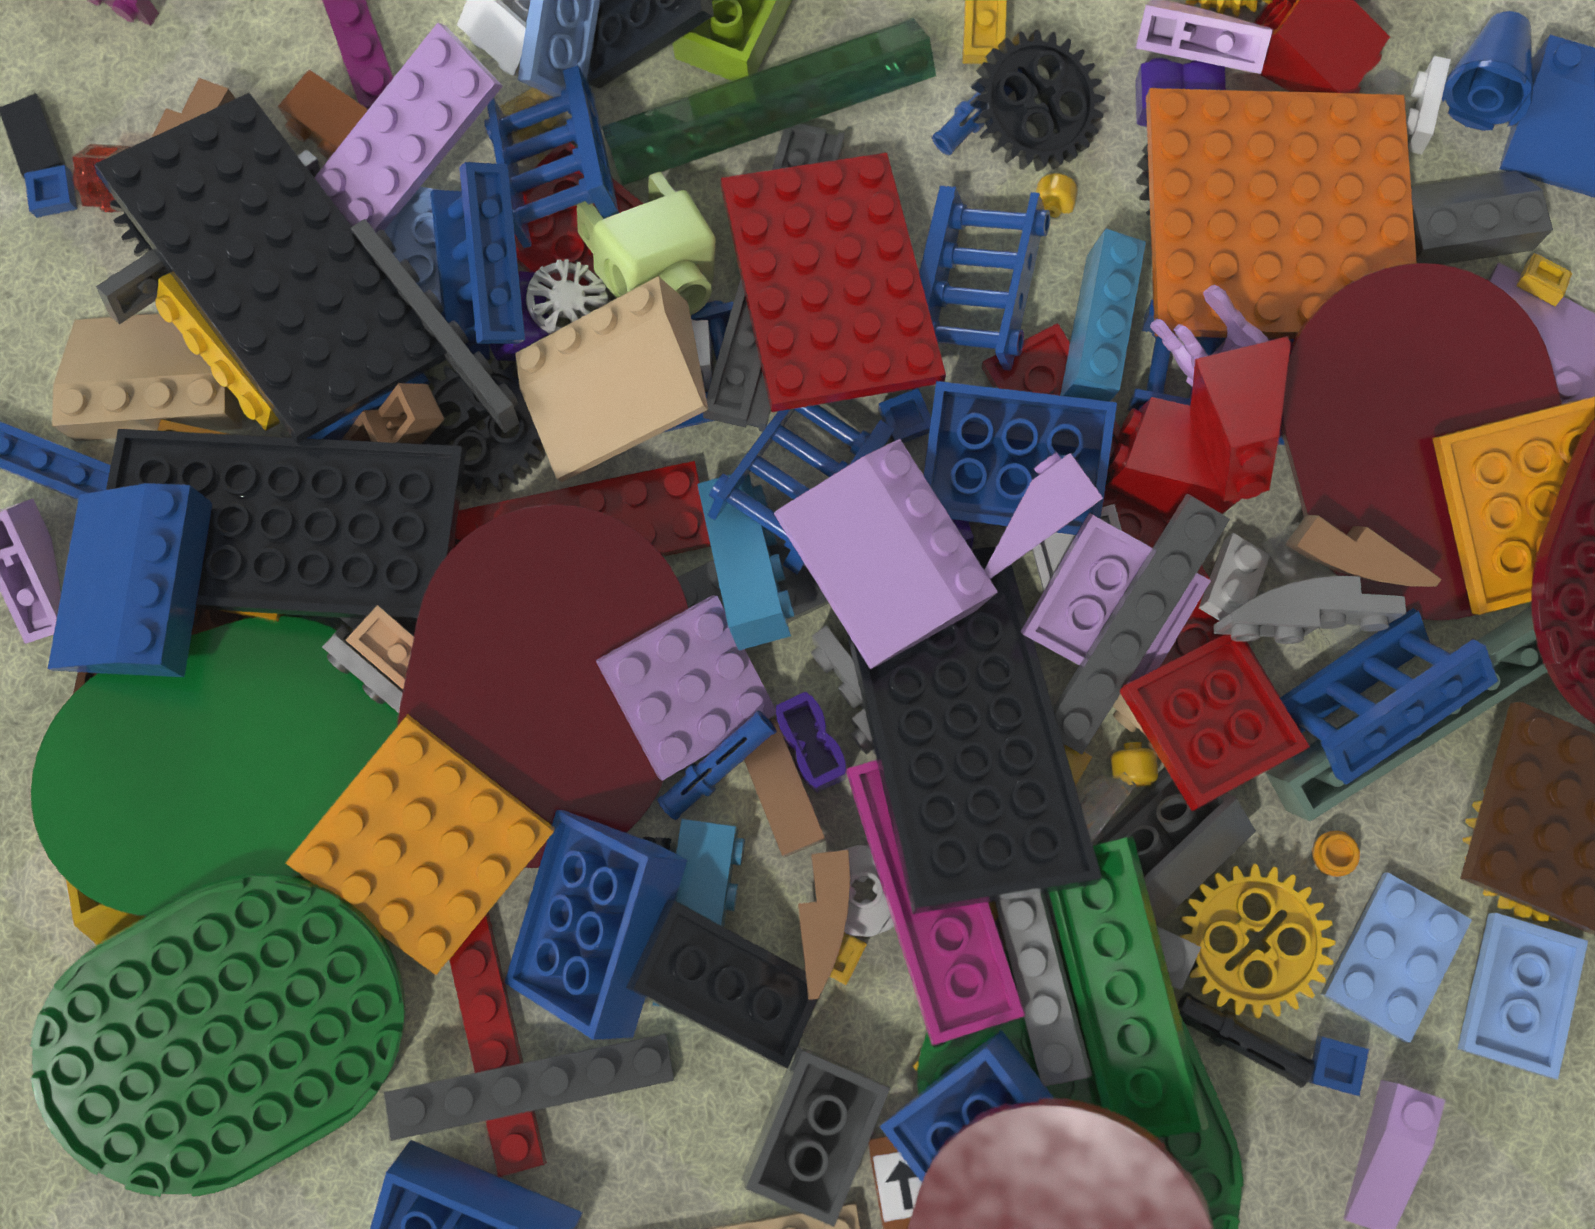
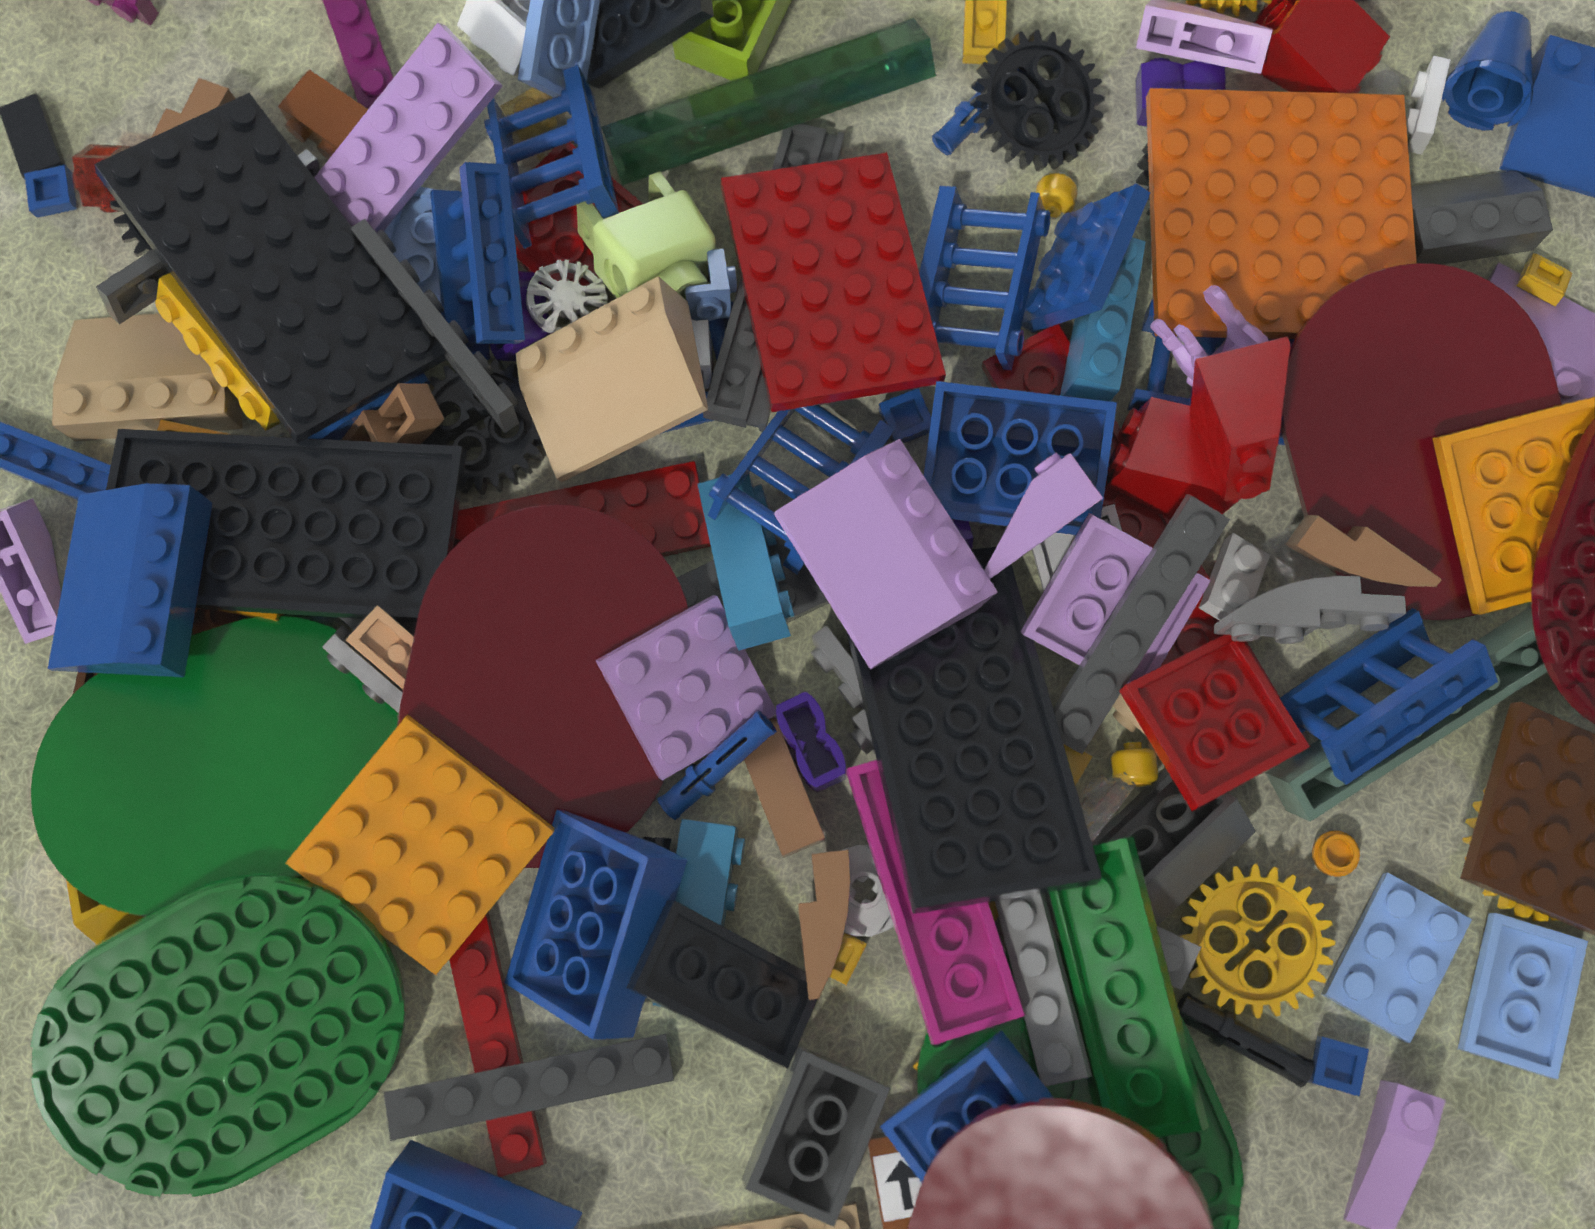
none -> medium blue bracket [685,249,737,321]
none -> blue plate [1021,184,1150,332]

